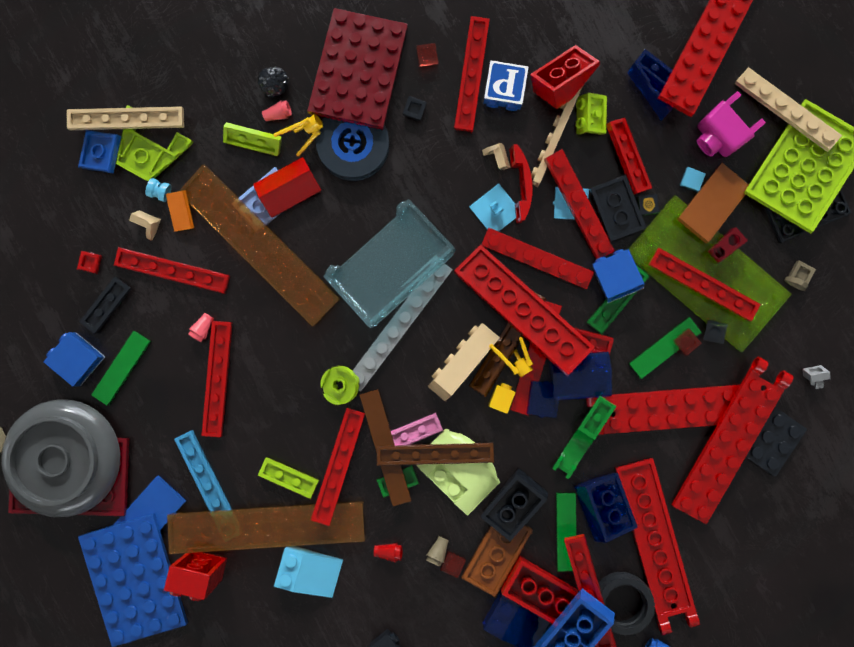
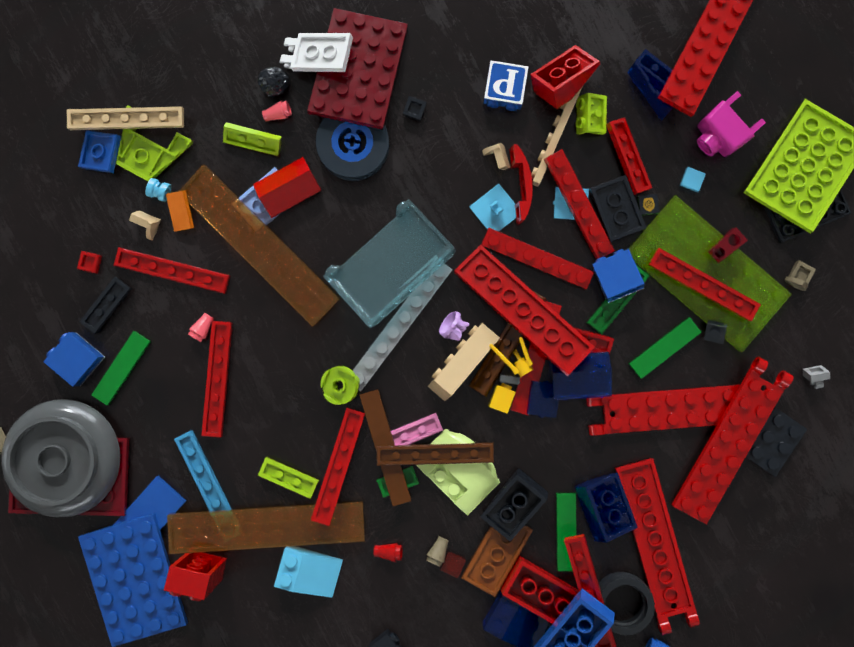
yellow plant [273,114,323,157] -> none
clear red plate [416,43,438,67] -> none
red plate [454,16,490,132] -> none
green piece [552,396,616,479] -> none
clear red plate [673,328,702,356] -> none
dark orange tile [677,163,749,244] -> none
tan plate [735,67,842,152] -> none
none -> white tile [280,33,353,72]
none -> lavender piece [439,311,469,341]
none -> dark grey tile [499,374,520,385]

